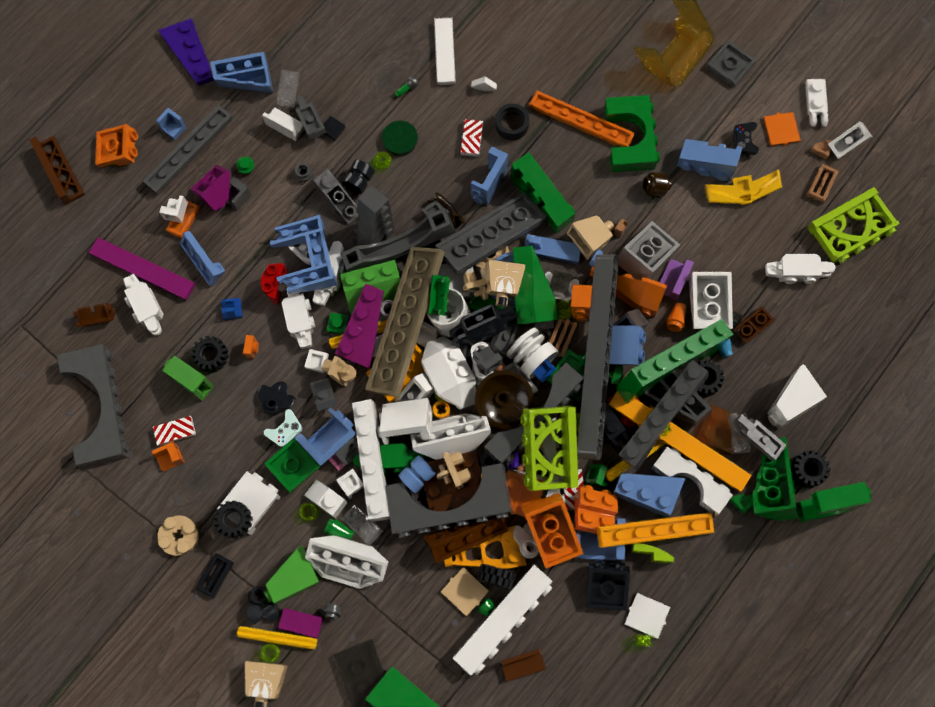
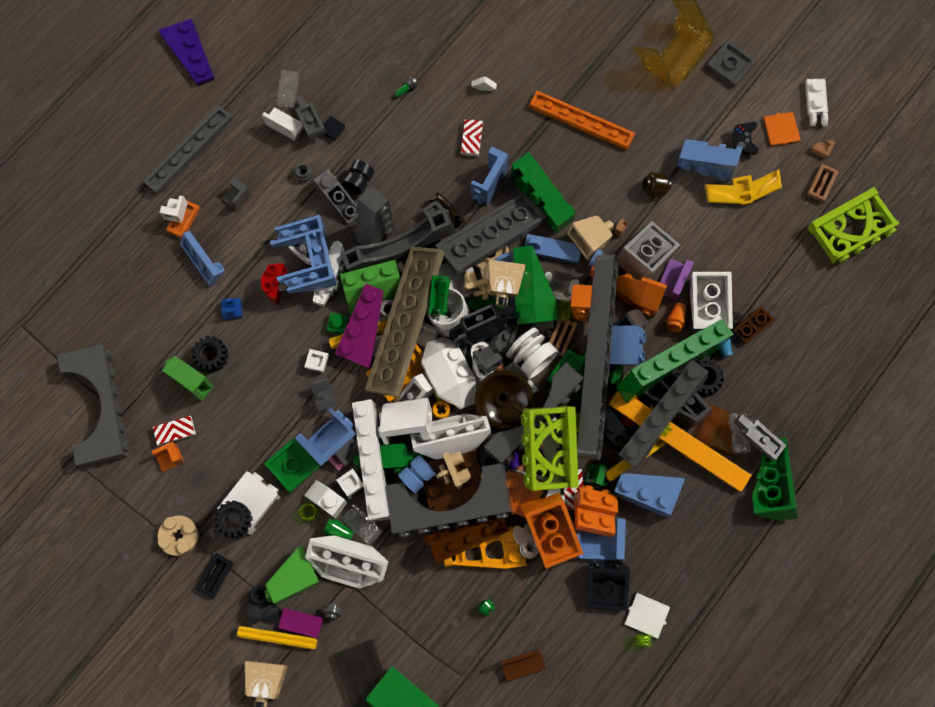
reddish brown fence [30,135,85,205] -> none
reddish brown hinge [73,303,116,327] -> none
magenta tile [89,237,196,301] -> none
orange plate [95,124,138,168] -> none
white hinge [124,274,164,336] -> none
medium blue panel [156,108,187,140] -> none
magenta slope [190,165,230,211] -> none
medium blue wedge [211,52,274,93] -> none
green plate [236,156,255,175] -> none
orange plate [243,335,259,359] -> none
black plate [258,381,296,416] -> none
clear neon green bush [260,644,280,663] -> none
light aqua piece [264,409,302,447] -> none
white hinge [281,286,316,349] -> none
tan hips [321,356,356,387] -> none
clear neon green plate [373,152,392,170] -> none
dark green tile [382,120,418,156] -> none
white tile [435,18,455,85] -> none
tan piece [441,567,489,616] -> none
white brick [453,565,552,676] -> none
black tyre [476,564,516,591] -> none
black tyre [495,103,530,140] -> none
blue plate [533,359,556,383] -> none
light orange tile [597,512,714,548] -> none
green arch [604,95,660,172] -> none
lime slope [631,543,674,564] -> none
white arch [651,447,733,517] -> none
green tile [729,494,753,514] -> none
white hinge [765,254,836,284] -> none
white slope [767,364,827,429] -> none
black tyre [791,450,831,488] -> none
green arch [797,482,872,523] -> none
white slope [828,122,873,159] -> none

